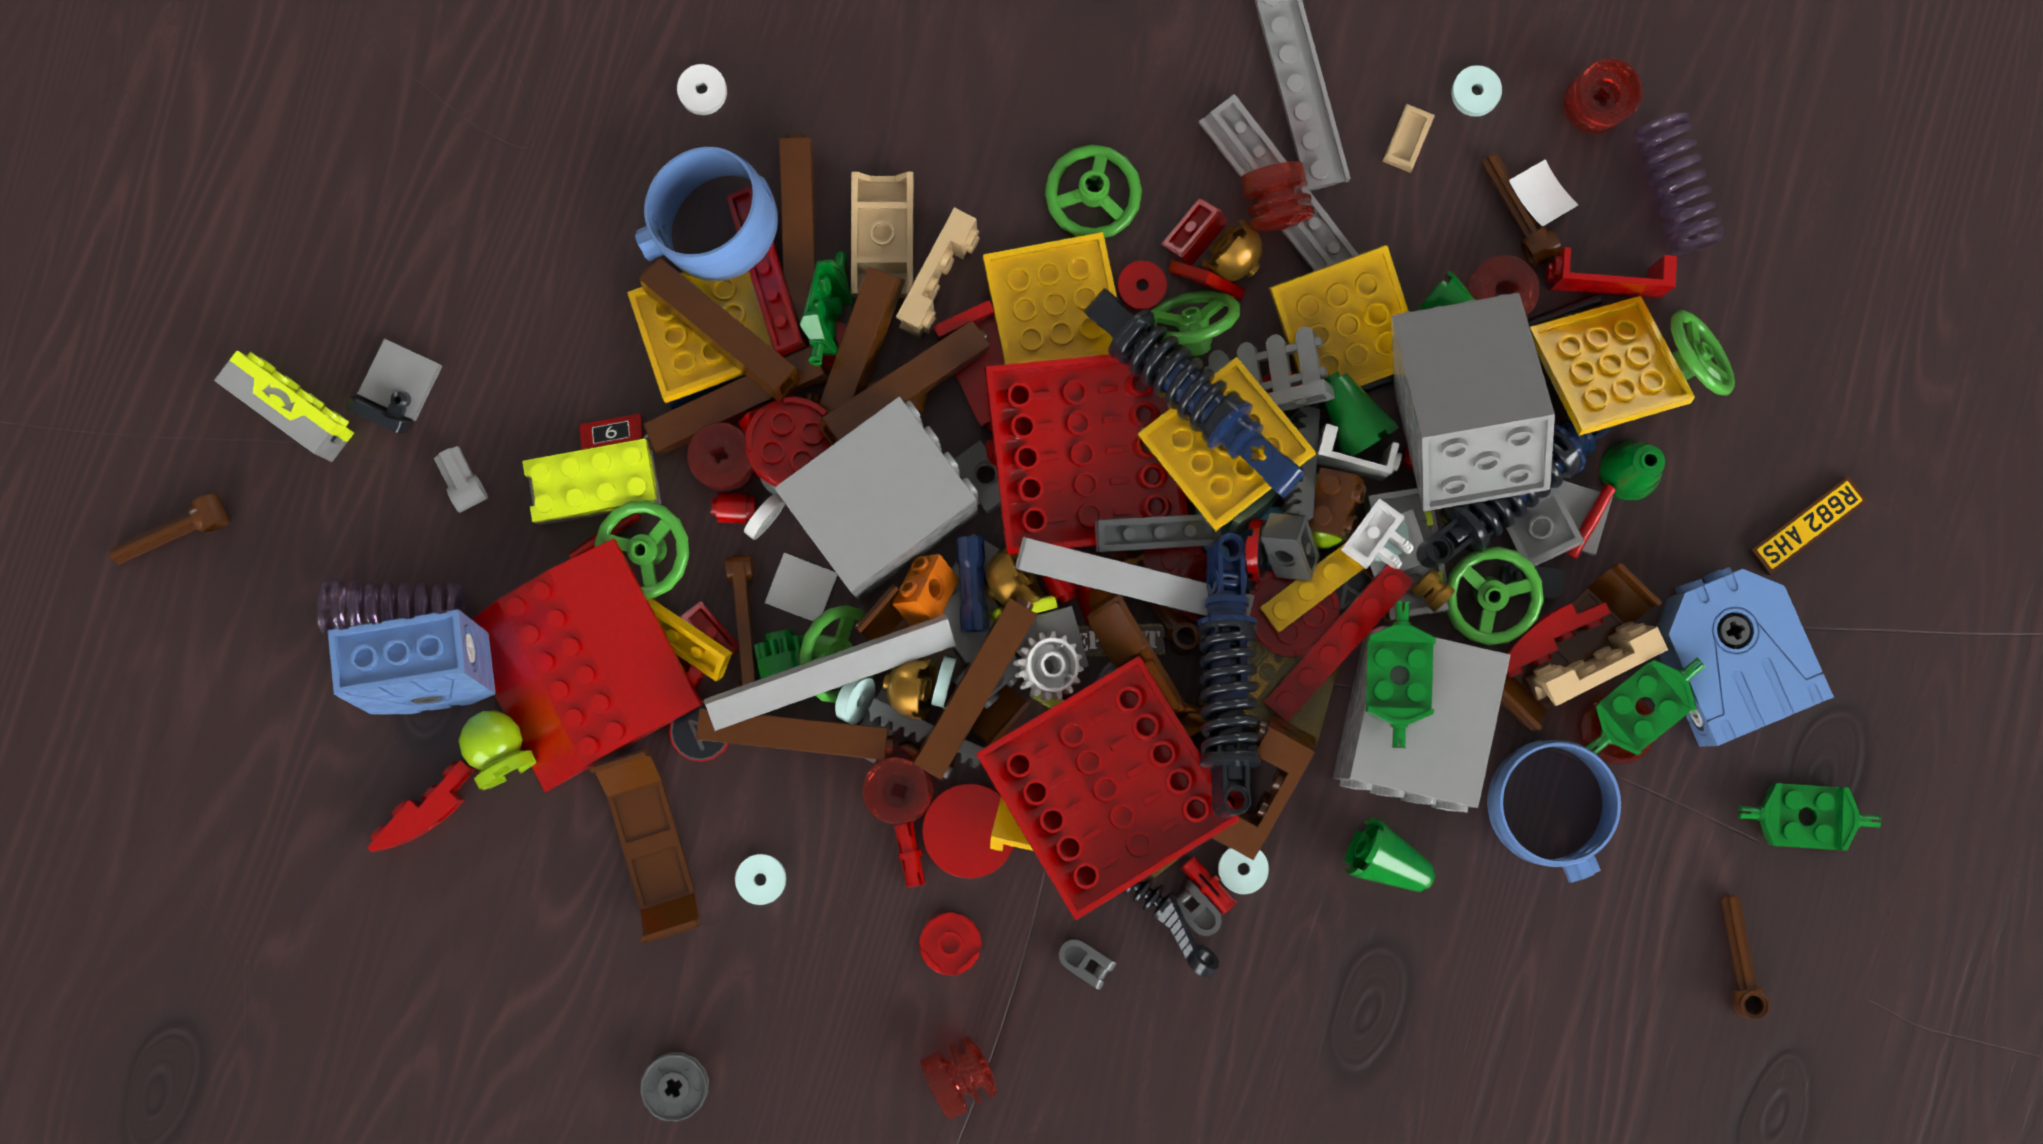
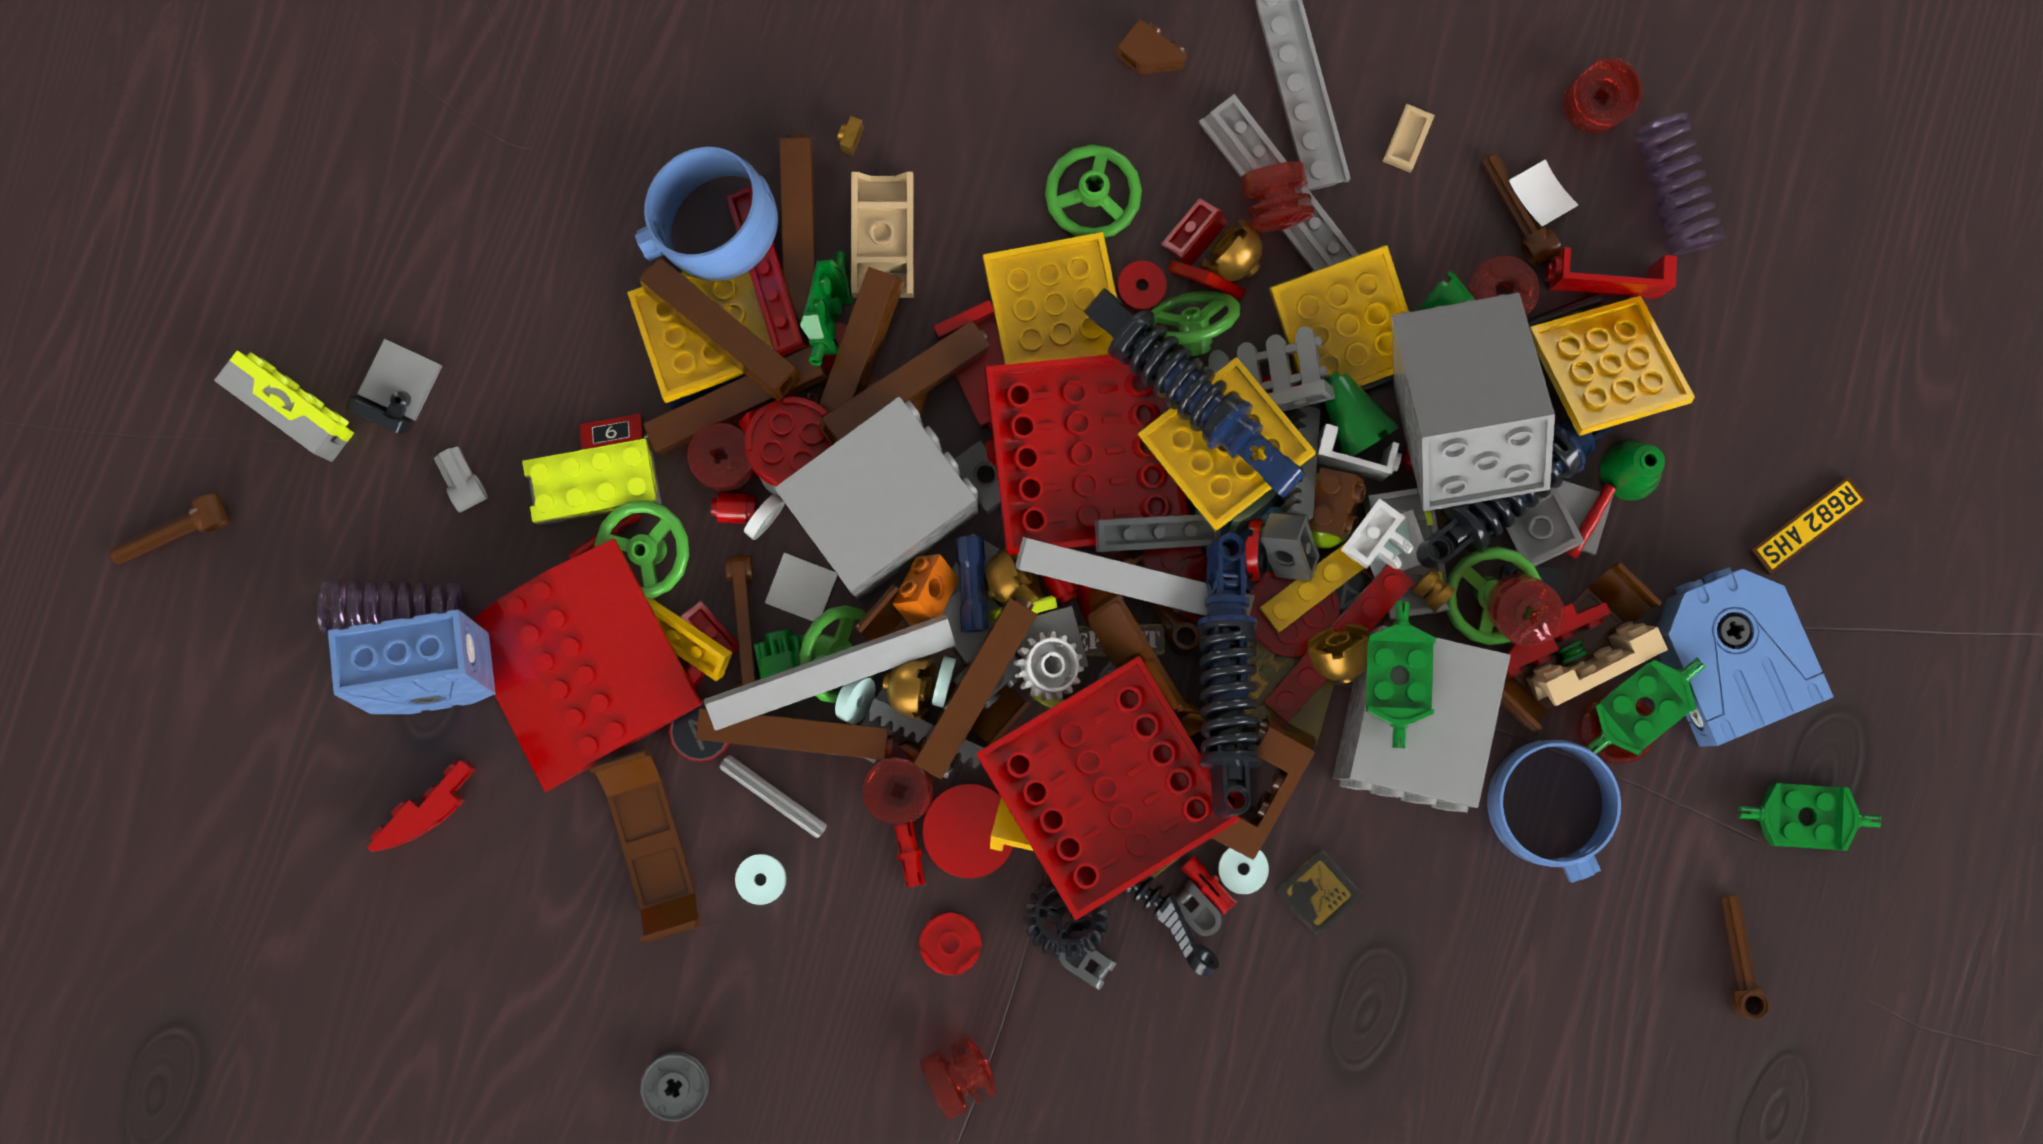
lime tile [458,710,537,790] -> none
white piece [677,64,727,115] -> none
tan piece [896,207,980,339] -> none
green cone [1344,817,1435,892] -> none
light aqua piece [1451,66,1502,116] -> none
bright green piece [1670,310,1735,396] -> none
none -> light grey axle [719,755,827,838]
none -> pearl gold plate [837,116,864,156]
none -> black gear [1024,879,1109,961]
none -> reddish brown slope [1116,19,1188,75]
none -> clear smoke tile [1275,849,1364,938]
none -> pearl gold cylinder [1308,624,1370,683]
none -> clear red wheel [1487,573,1564,647]
none -> green bush [1557,639,1589,665]

